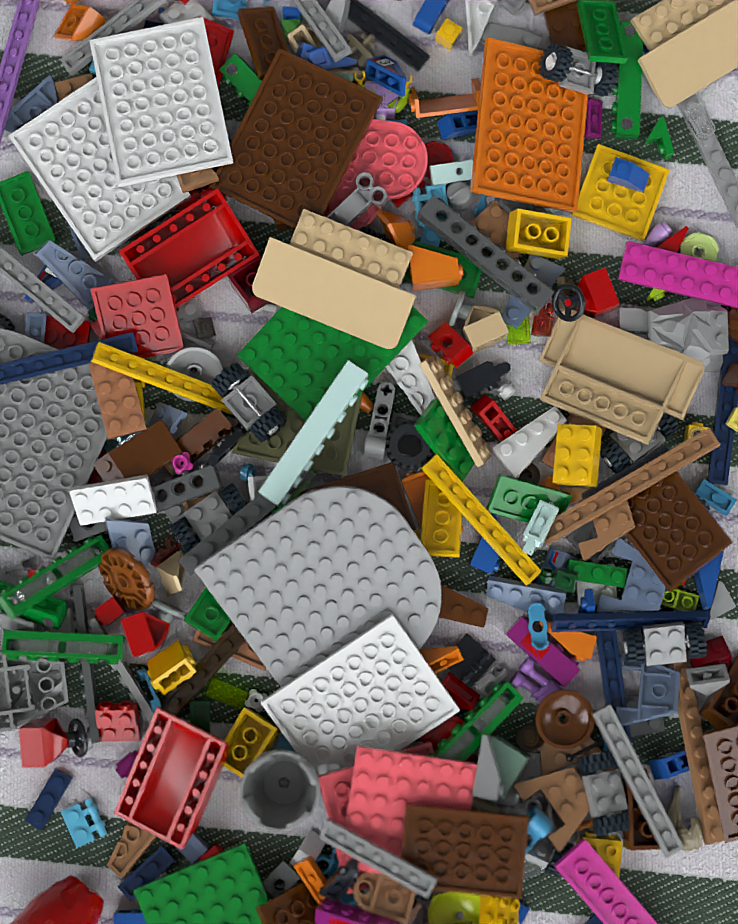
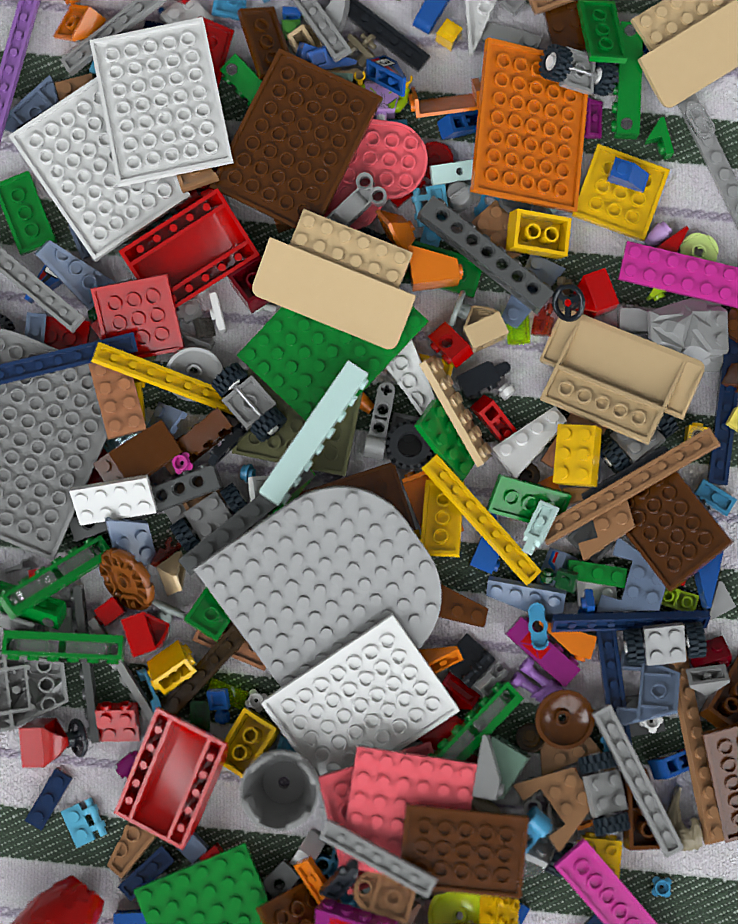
black hinge [566,739,603,762] -> none
none -> blue plate [206,688,231,725]
none -> white plate [209,292,227,334]
none -> white plate [639,717,663,733]
none -> dark azure plate [651,876,672,898]

